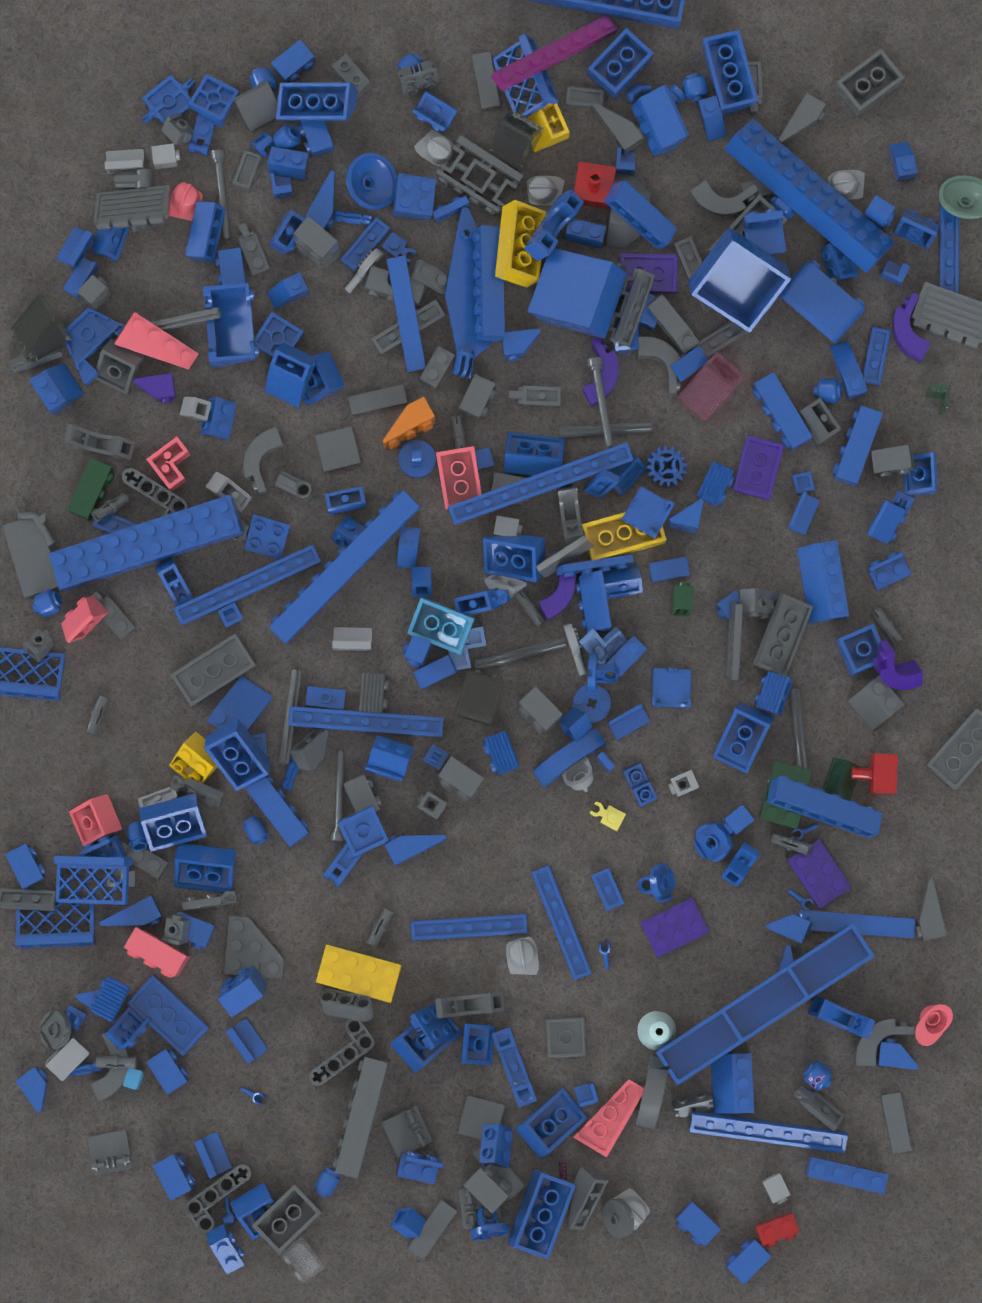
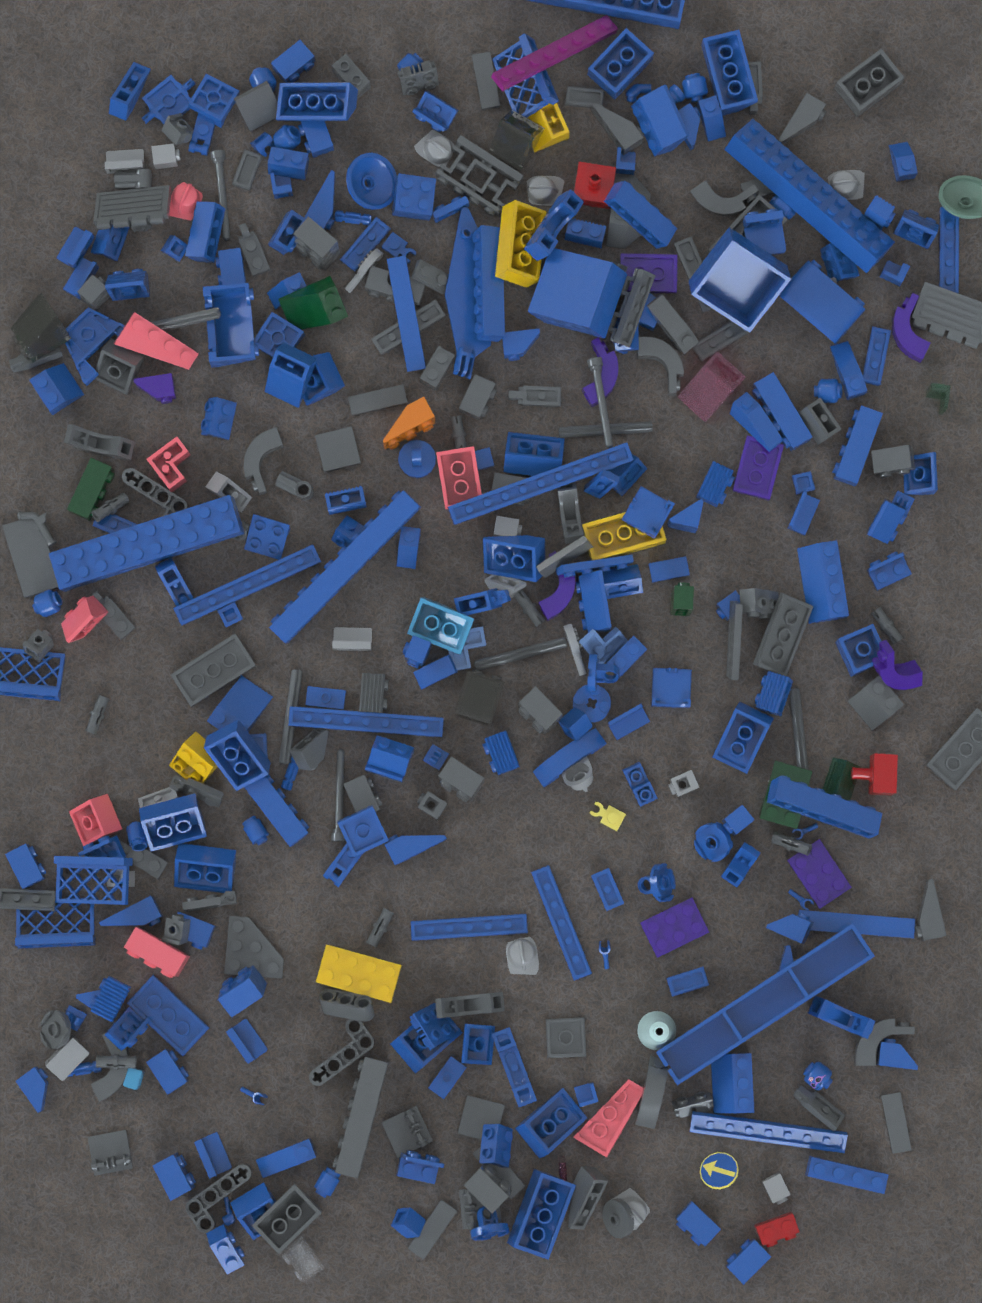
light grey brick [180,397,212,421] -> none
blue brick [412,567,432,597] -> none
blue tile [596,752,615,773] -> none
blue gear [645,446,687,488] -> none
blue tile [670,345,709,381] -> none
coral piece [915,1004,953,1046] -> none
none -> blue slope [105,269,150,301]
none -> blue slope [109,62,151,121]
none -> blue slope [161,235,187,262]
none -> blue slope [256,1138,317,1178]
none -> dark green slope [278,276,348,329]
none -> blue plate [428,1056,467,1099]
none -> blue plate [666,967,709,997]
none -> blue slope [678,103,701,150]
none -> blue piece [700,1152,739,1189]
none -> blue slope [730,392,783,452]

